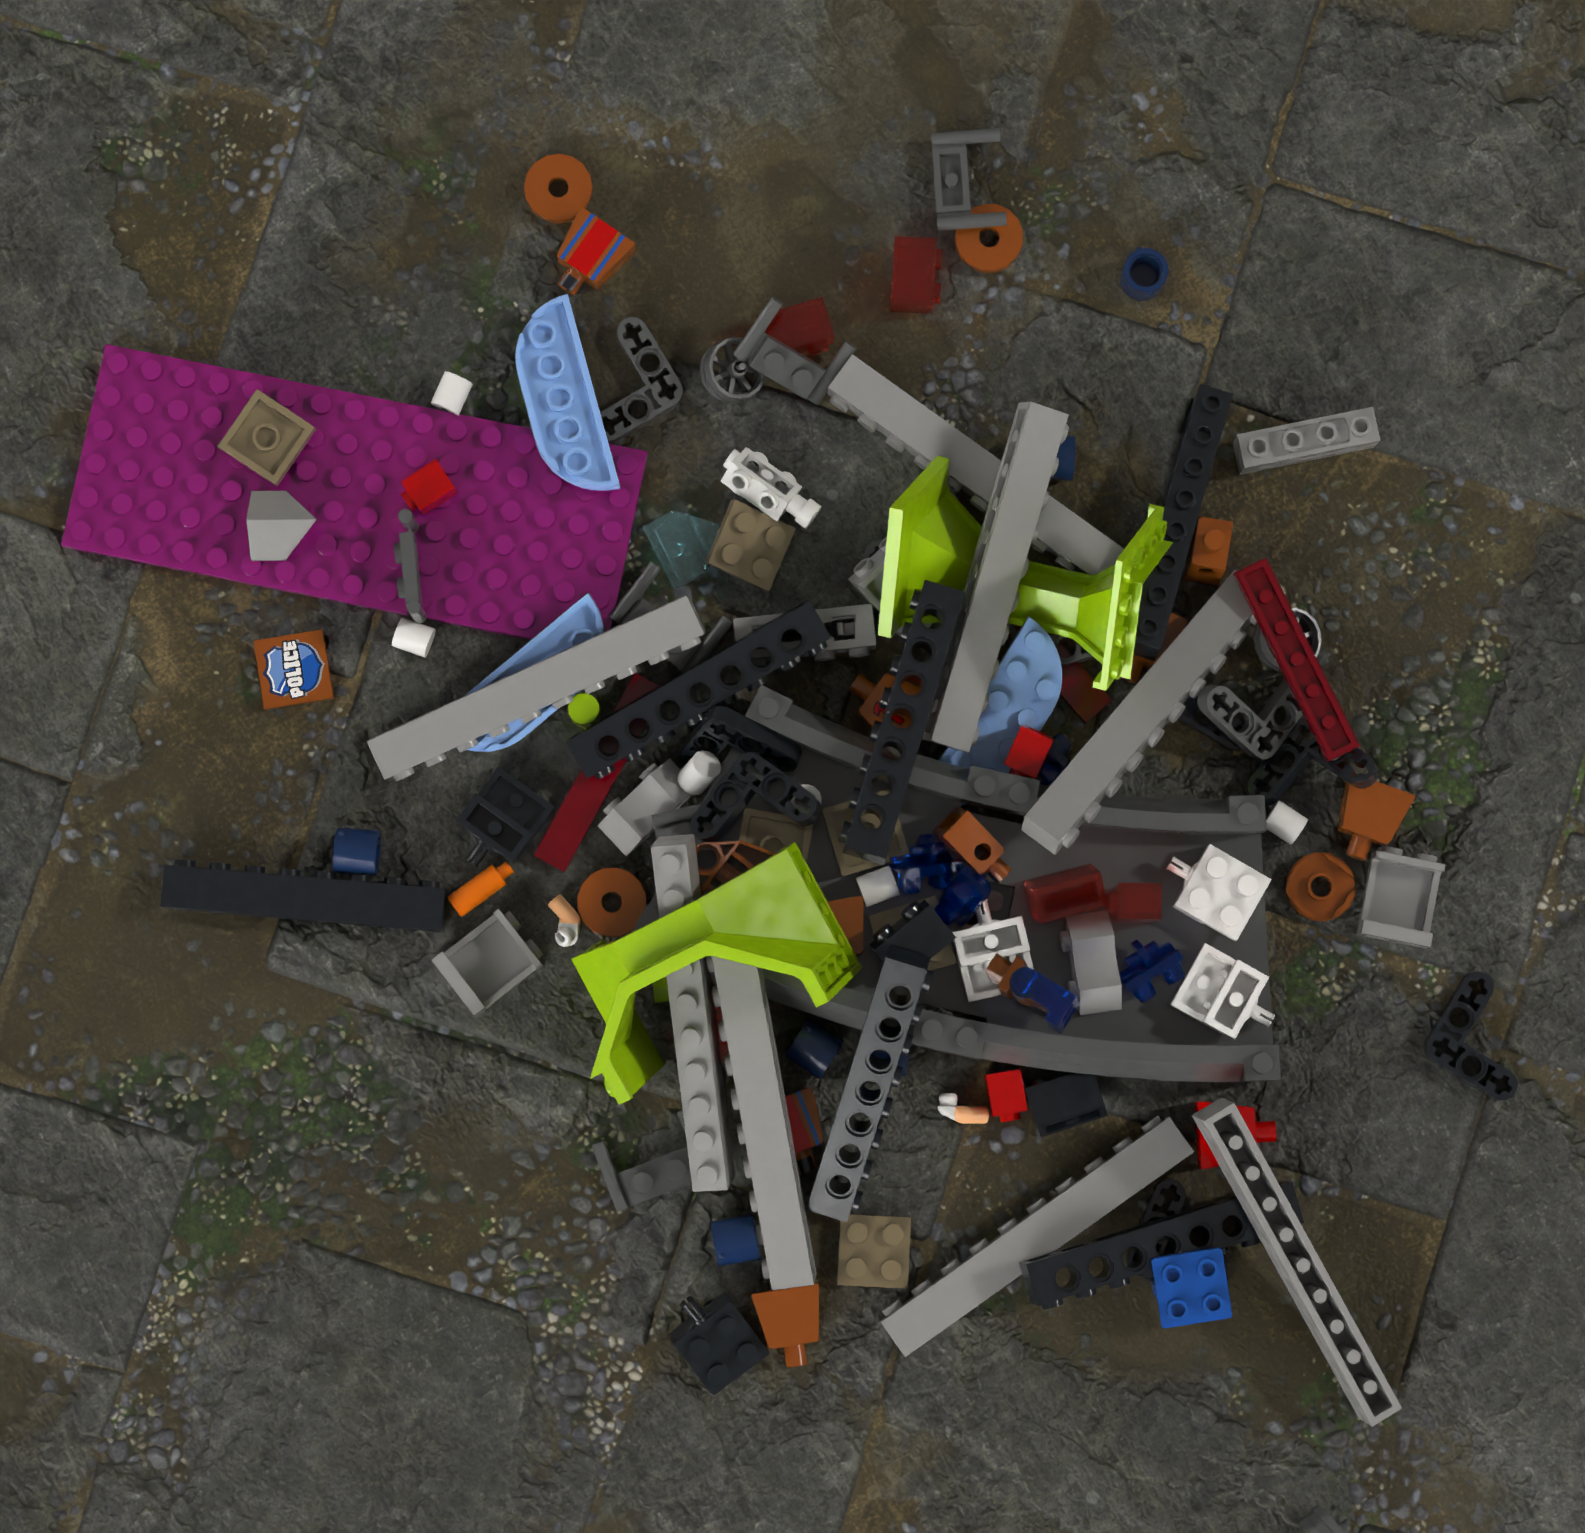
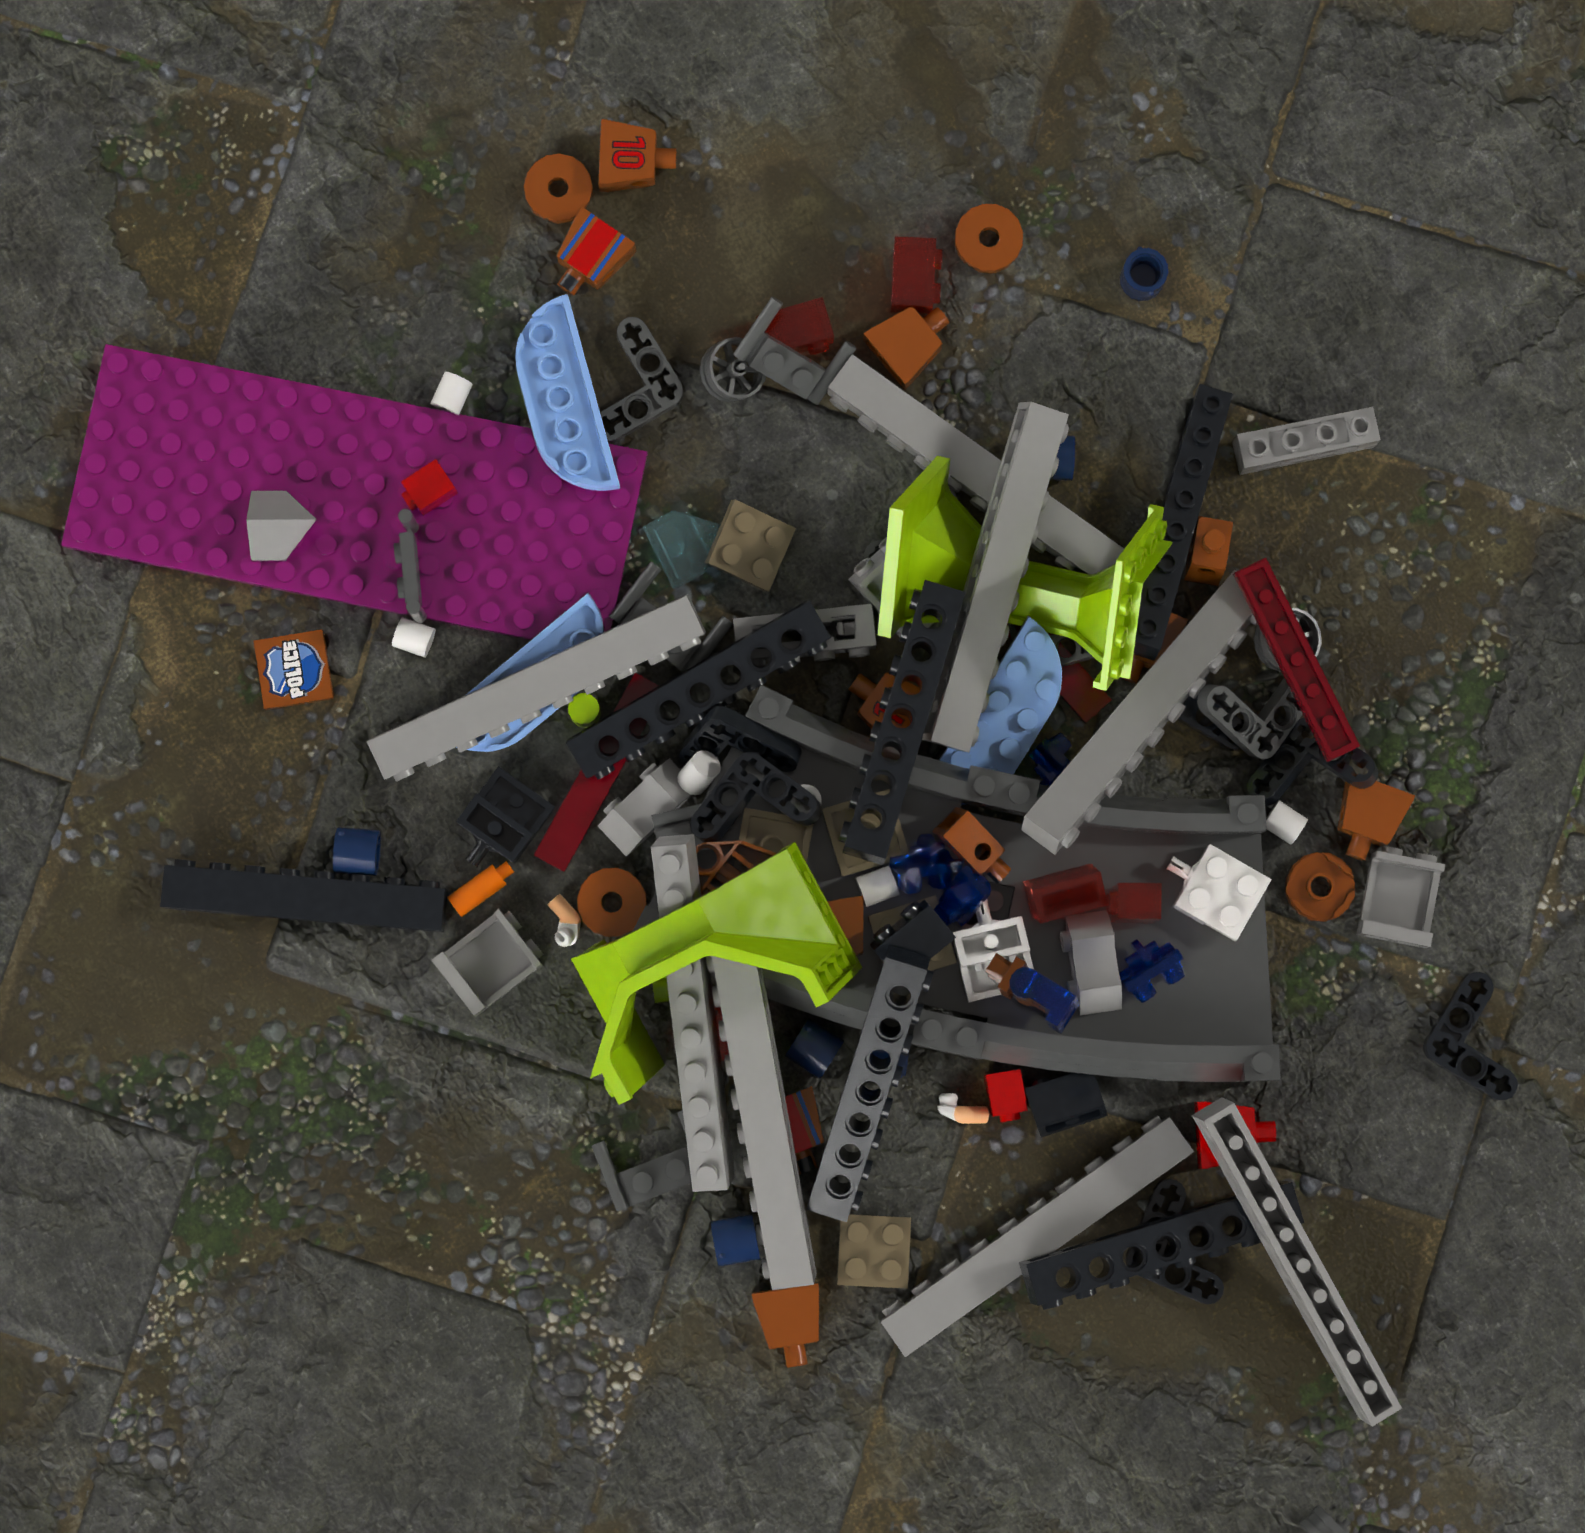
dark tan plate [218,389,316,486] -> none
black plate [668,1292,770,1396] -> none
white brick [721,447,822,529] -> none
dark grey plate [931,128,1007,231] -> none
red brick [1004,724,1055,779] -> none
blue bracket [1151,1247,1232,1328] -> none
white plate [1170,943,1275,1040] -> none
none -> dark orange torso [598,119,677,192]
none -> dark orange torso [863,307,949,390]

